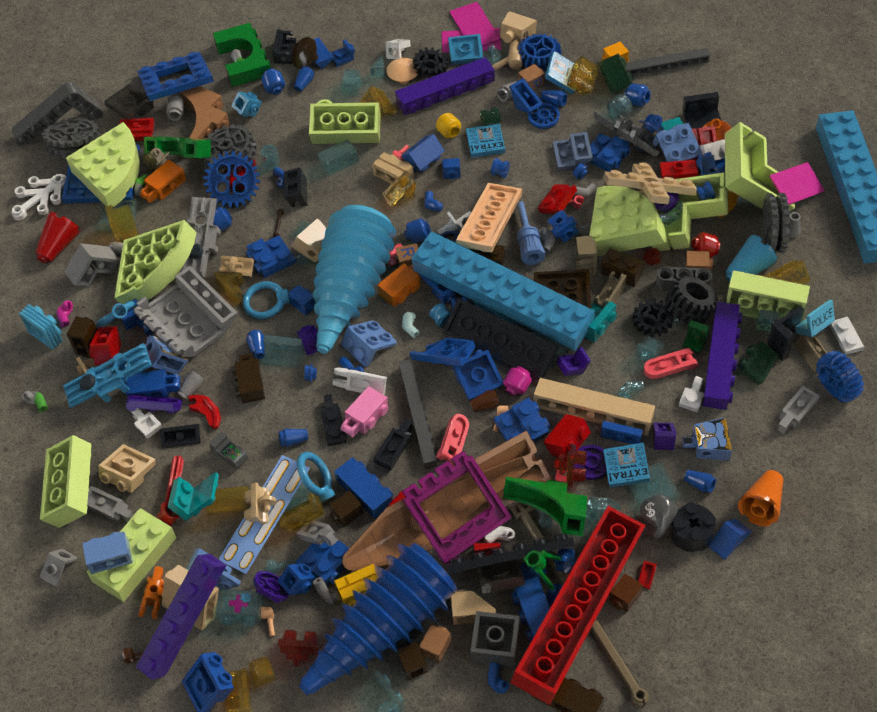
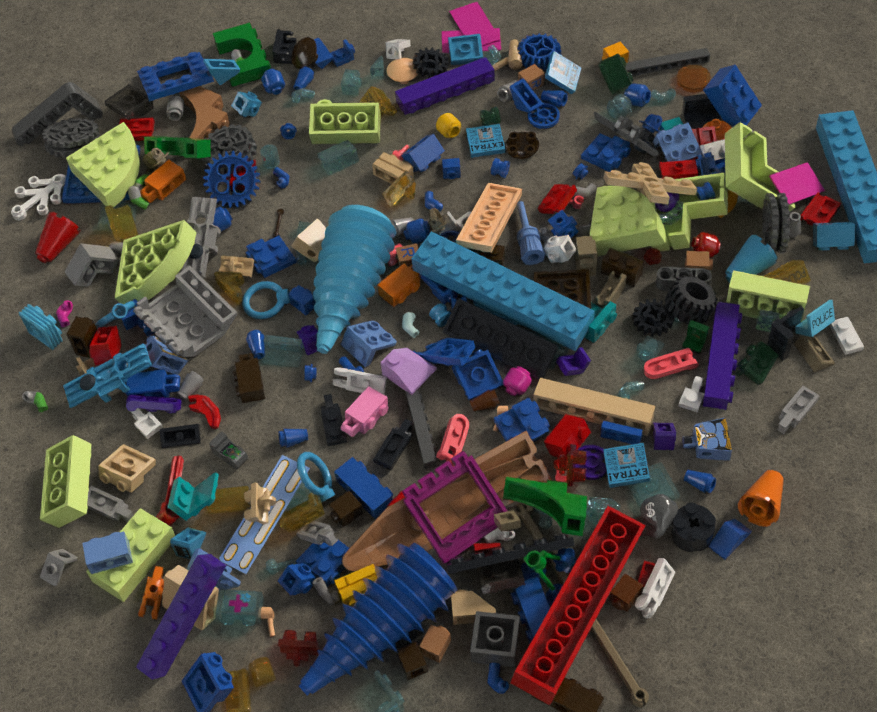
reddish brown hand [121,647,144,664] -> none
dark purple wheel [253,571,289,603] -> none
black hinge [284,167,308,207] -> none
tan torso [500,11,537,43] -> none
sand blue slope [553,132,593,172] -> none
clear yellow brick [567,55,598,96] -> none
blue gear [816,350,864,403] -> none
none -> arm [128,186,149,210]
none -> dark azure slope [170,527,207,559]
none -> dark azure slope [203,59,240,85]
none -> blue plate [280,123,297,139]
none -> clear light blue arm [291,88,315,103]
none -> lavender slope [381,348,437,395]
none -> light grey cone [391,217,414,237]
none -> dark tan hinge [428,208,447,233]
none -> dark tan plate [494,510,521,532]
none -> dark brown dish [505,131,539,159]
none -> white brick [543,235,576,263]
none -> white hinge [635,558,675,619]
none -> clear light blue arm [651,88,676,103]
none -> clear orange tile [676,65,711,93]
none -> blue brick [703,65,762,127]
none -> red plate [800,192,841,226]
none -> dark azure brick [813,222,855,250]

